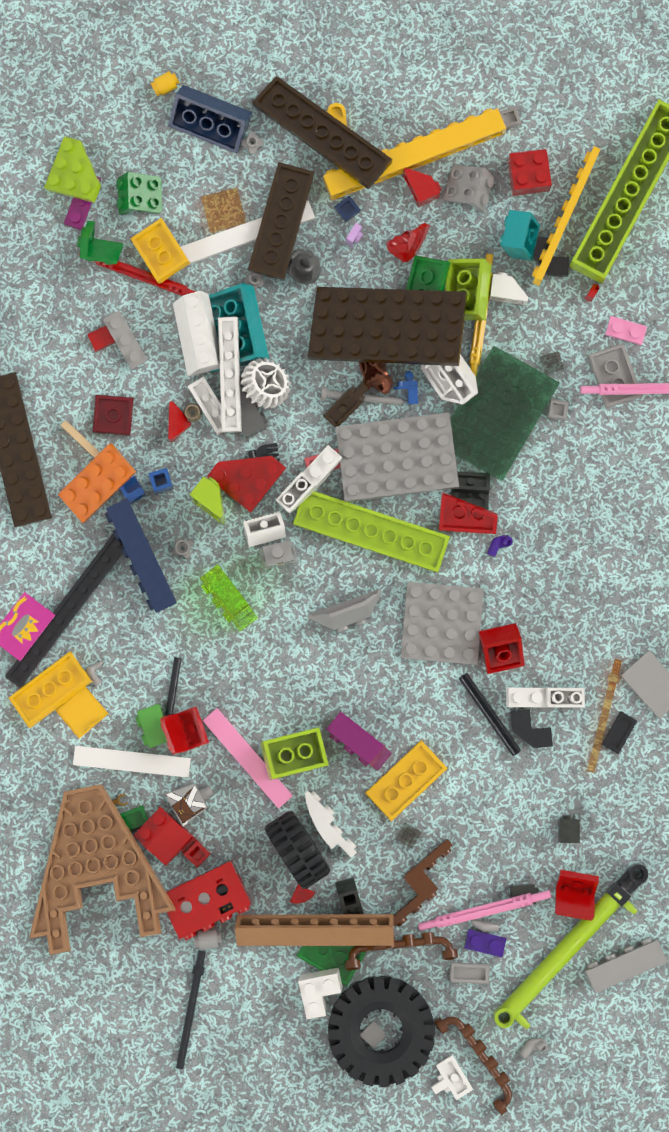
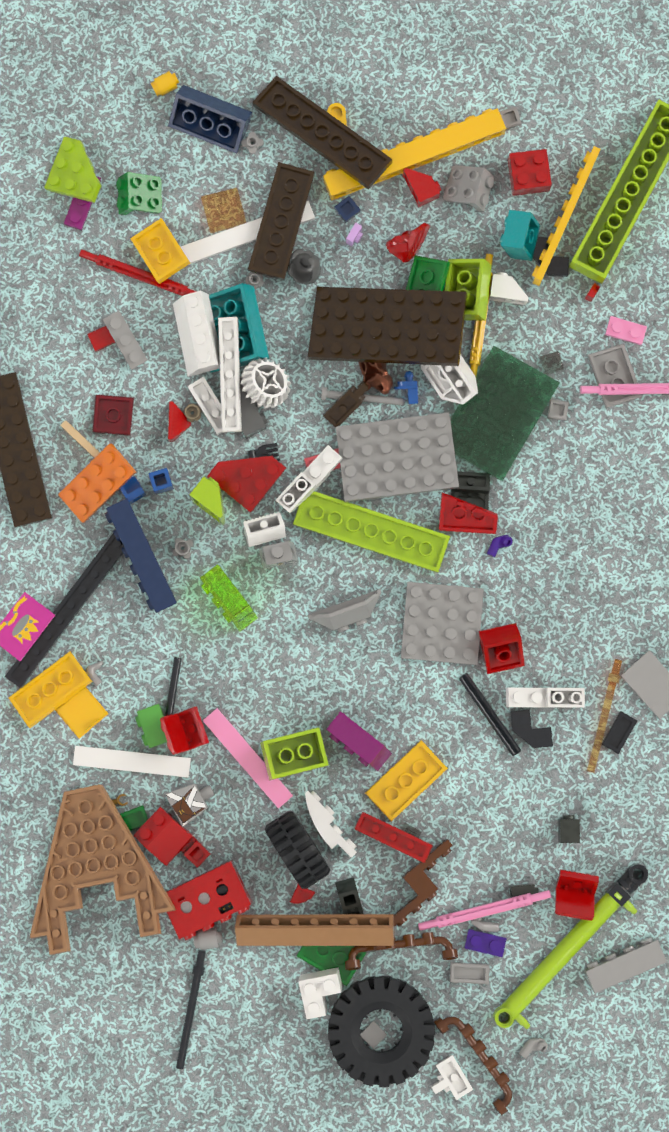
green bracket [77,220,123,265] -> none
none -> red plate [355,812,433,863]

